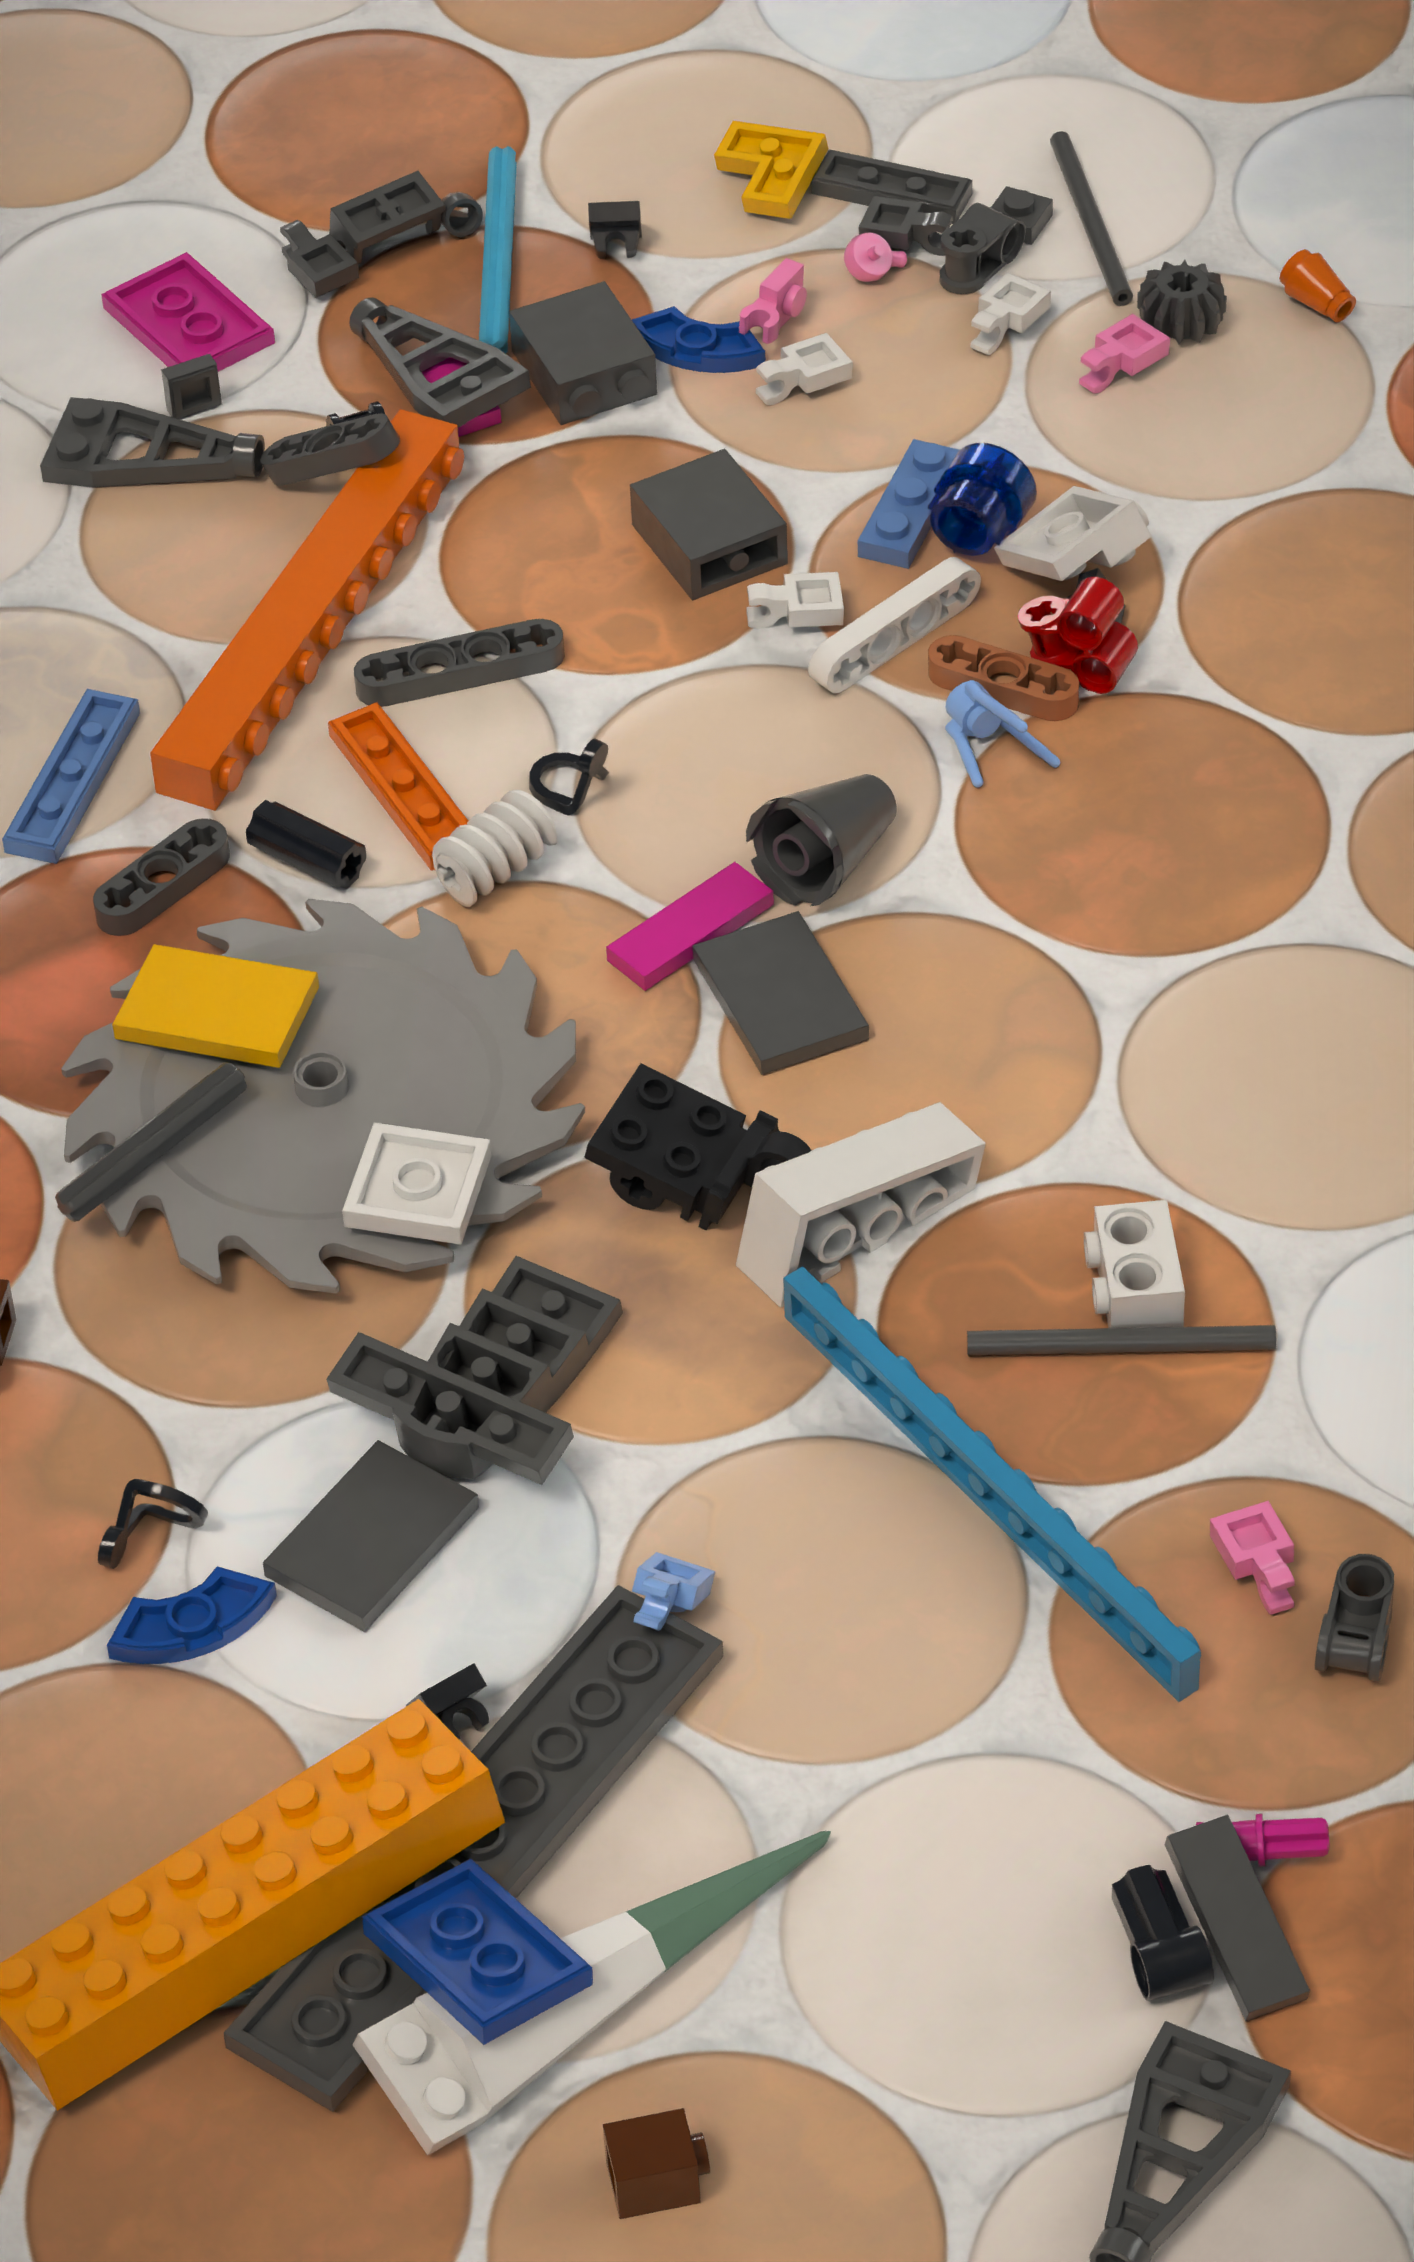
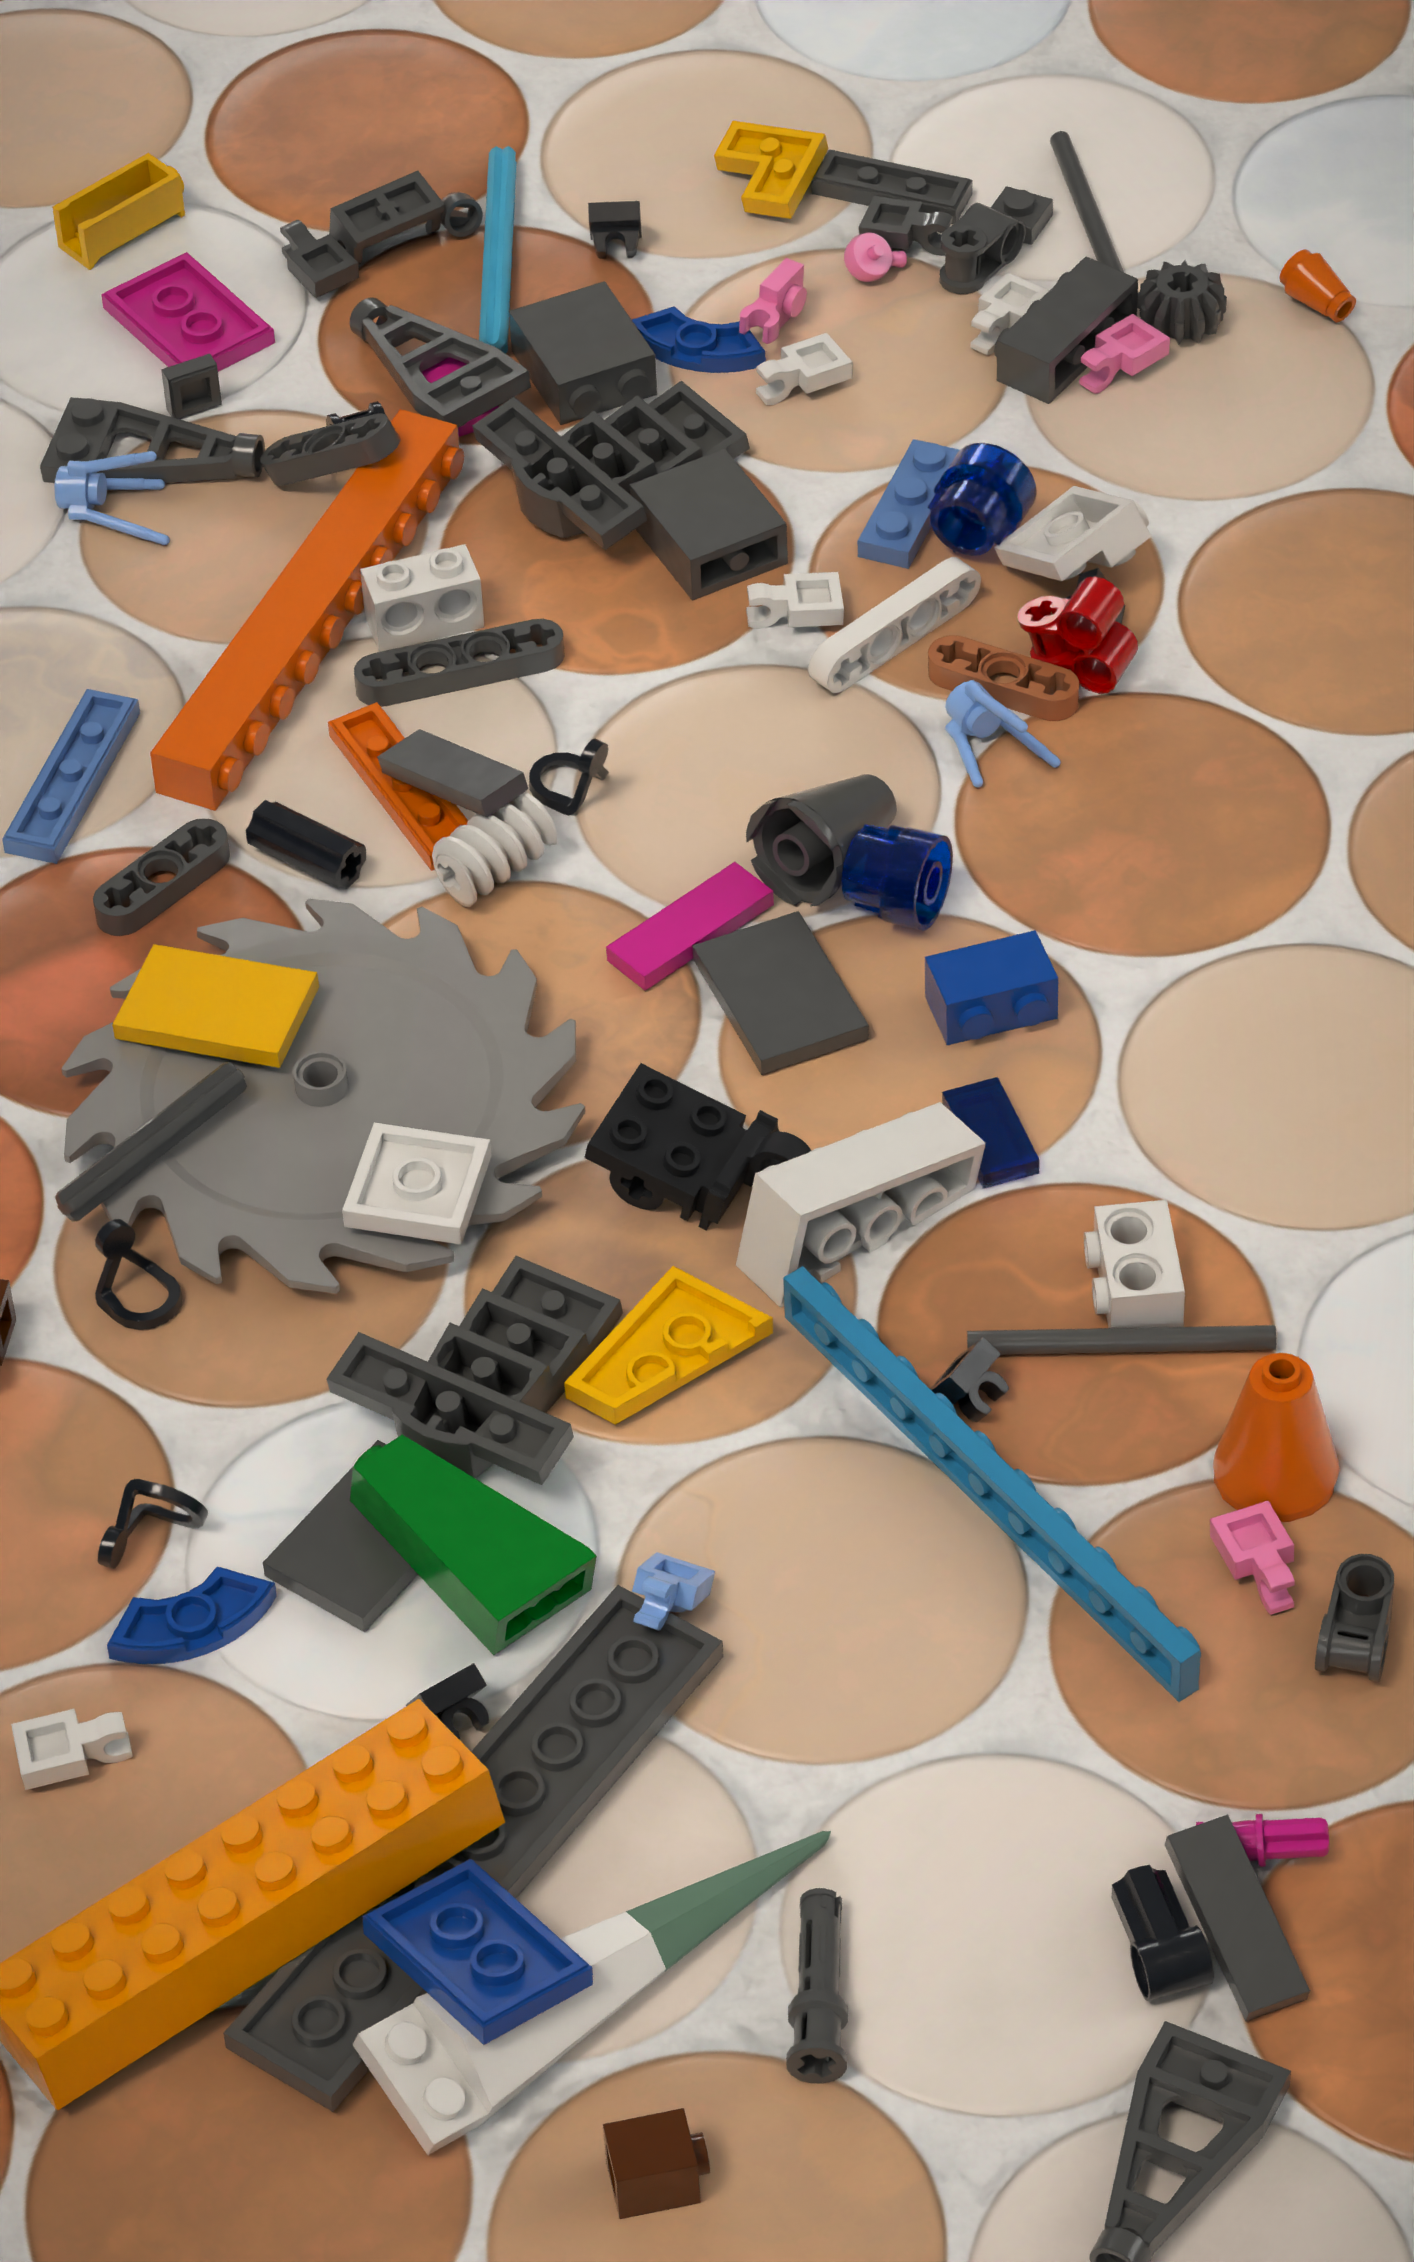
none -> white plate [11,1709,133,1790]
none -> yellow window [52,152,185,270]
none -> light blue plant [54,451,170,545]
none -> black piece [95,1219,182,1330]
none -> green slope [350,1434,597,1655]
none -> white brick [360,544,485,652]
none -> dark grey tile [377,729,528,817]
none -> dark grey slope [472,381,750,550]
none -> yellow wing [564,1266,773,1425]
none -> dark grey pin [786,1888,848,2084]
none -> clear blue piece [842,824,953,931]
none -> blue brick [925,930,1058,1045]
none -> black tile [930,1337,1009,1422]
none -> clear blue tile [942,1077,1039,1189]
none -> dark grey brick [994,256,1138,404]
none -> orange cone [1213,1353,1339,1522]

